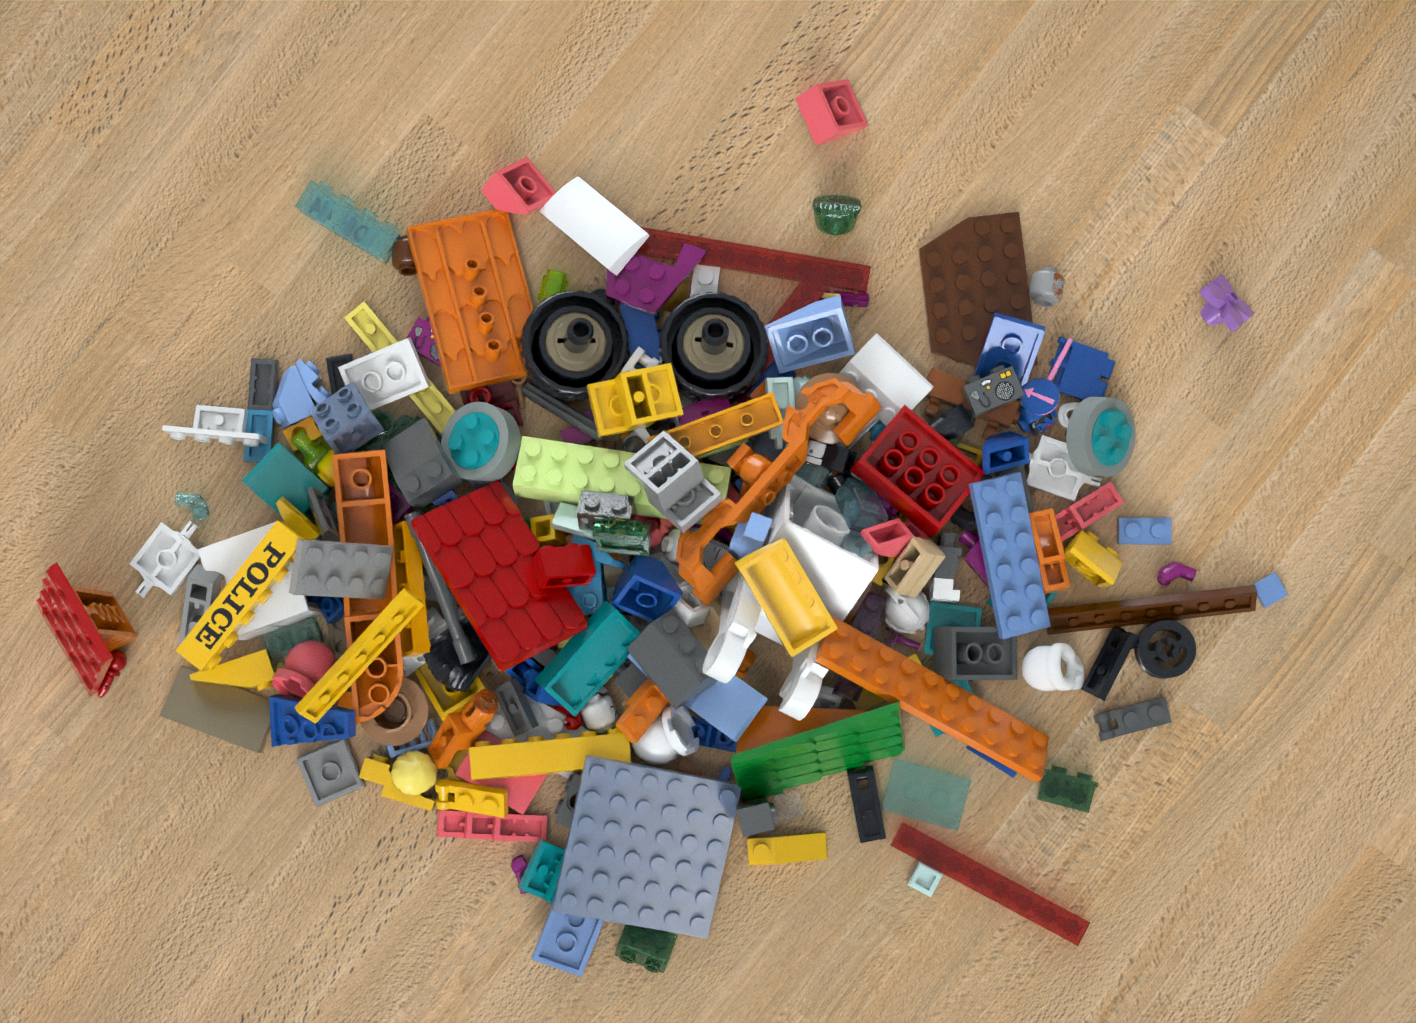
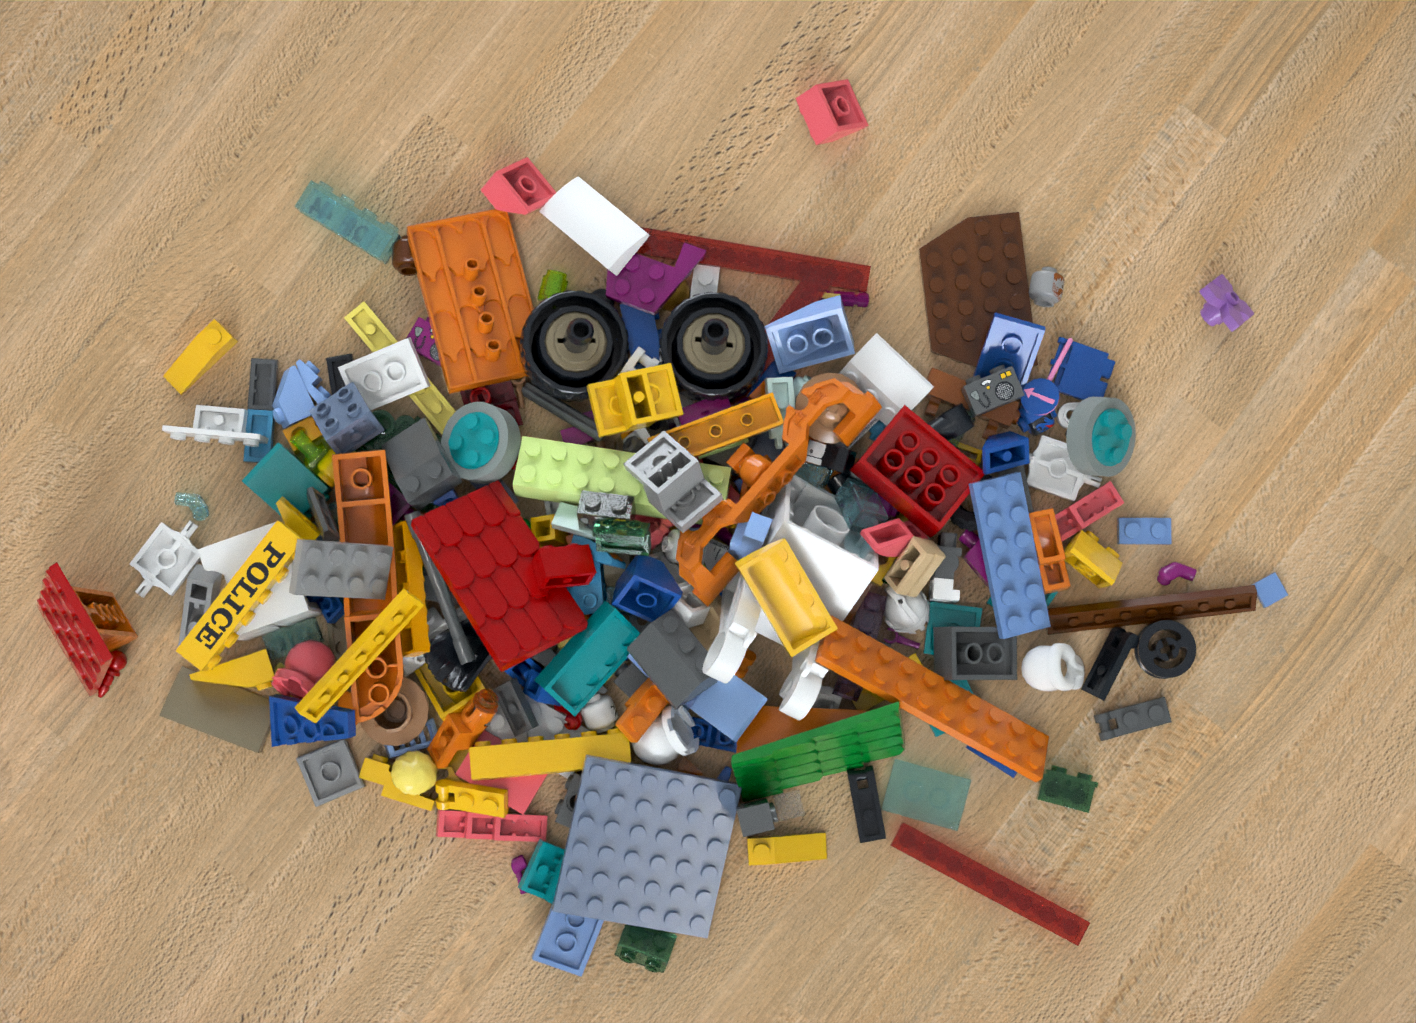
clear green hair [812,195,862,236] -> none
light aqua tile [907,861,943,897] -> none
none -> yellow slope [163,319,238,395]

